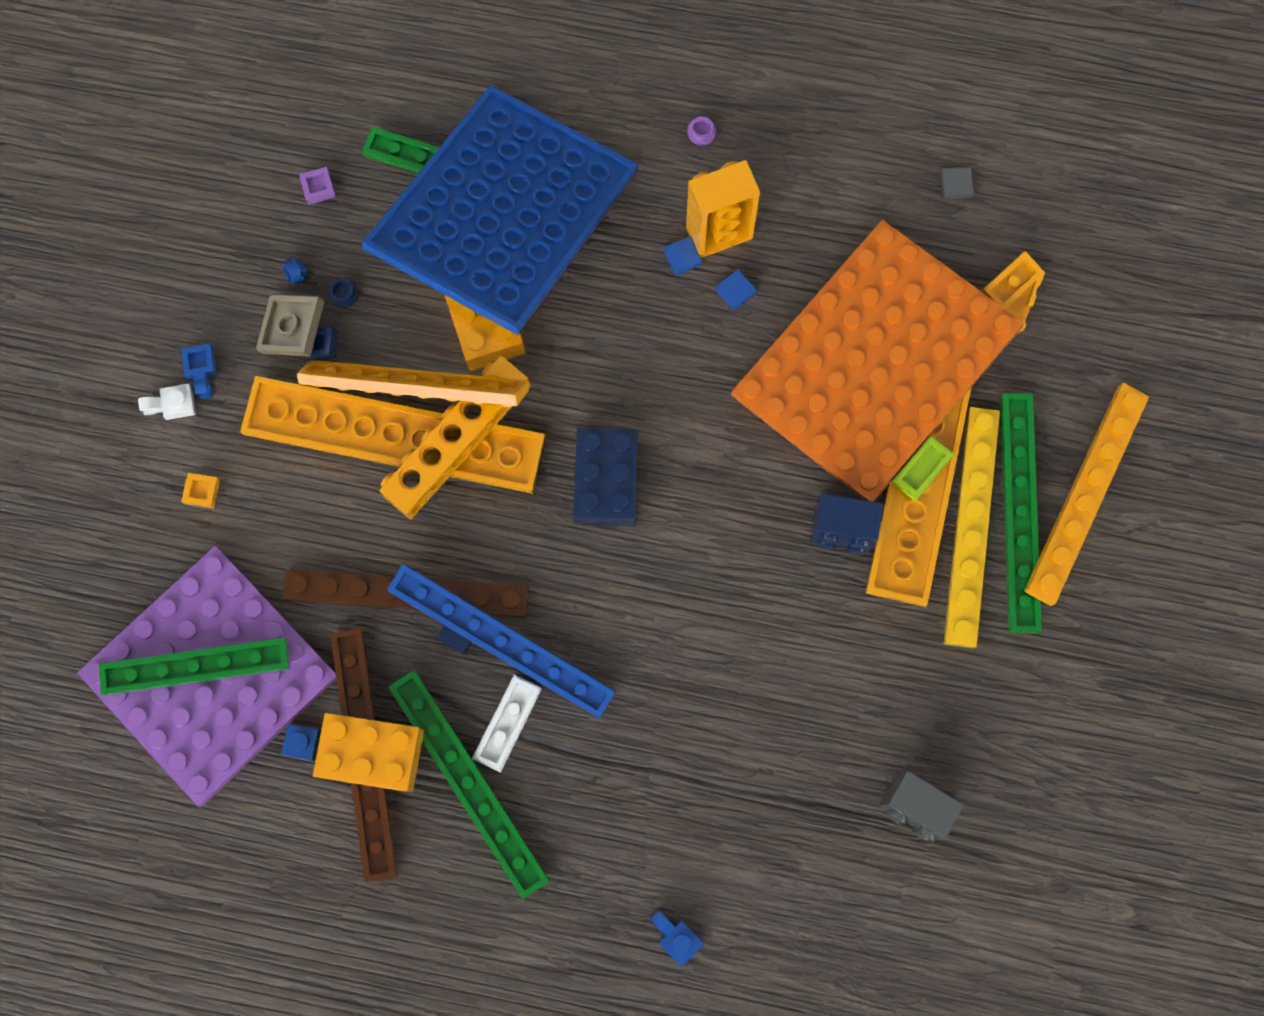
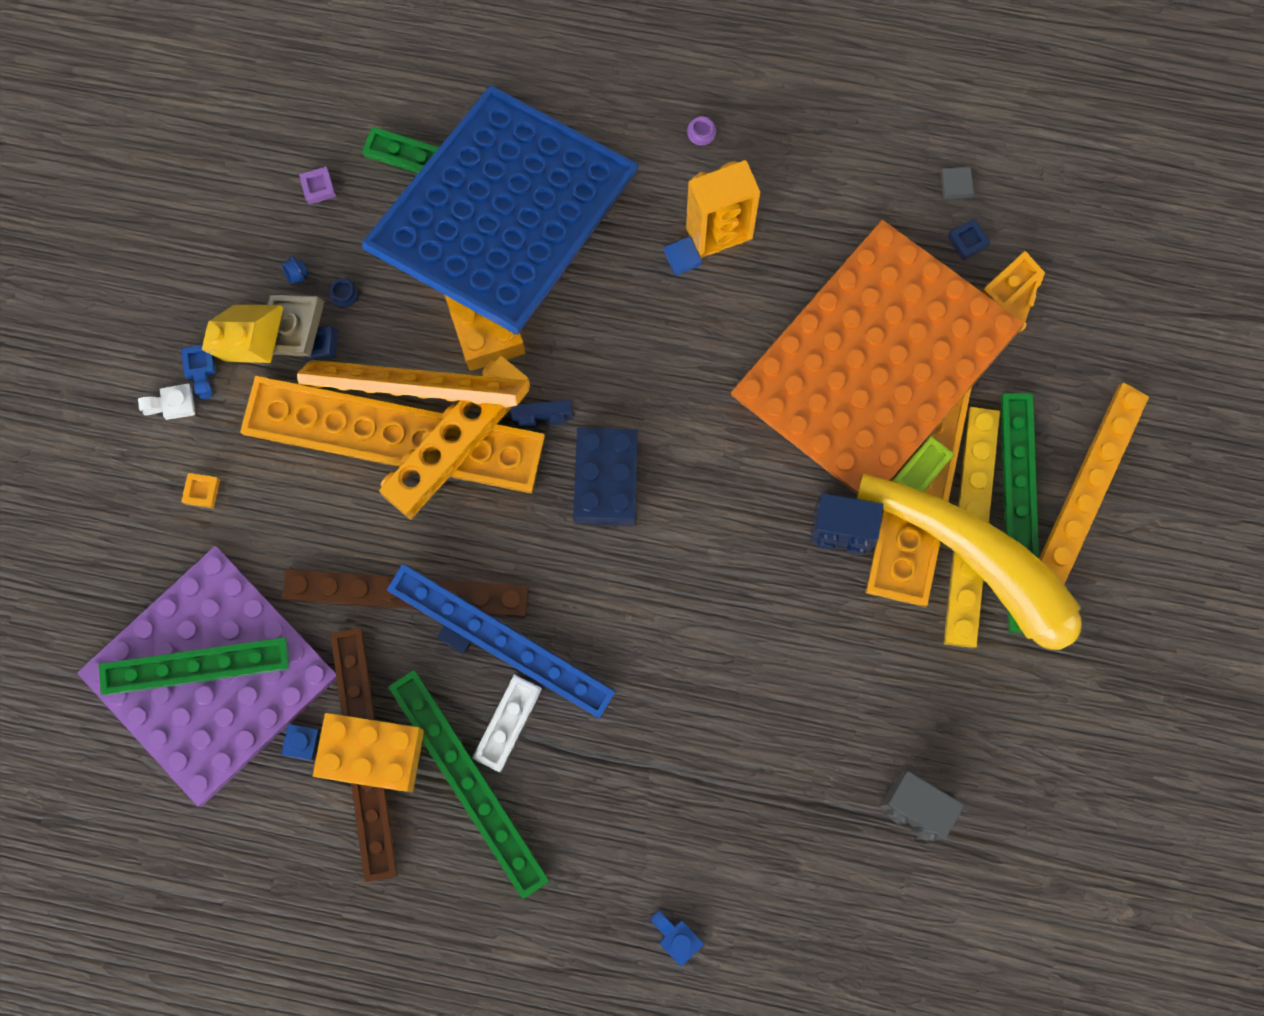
blue tile [715,269,757,311] -> none
none -> yellow slope [202,305,284,363]
none -> dark blue plate [511,400,573,428]
none -> yellow animal [857,473,1082,650]
none -> dark blue plate [948,219,990,261]

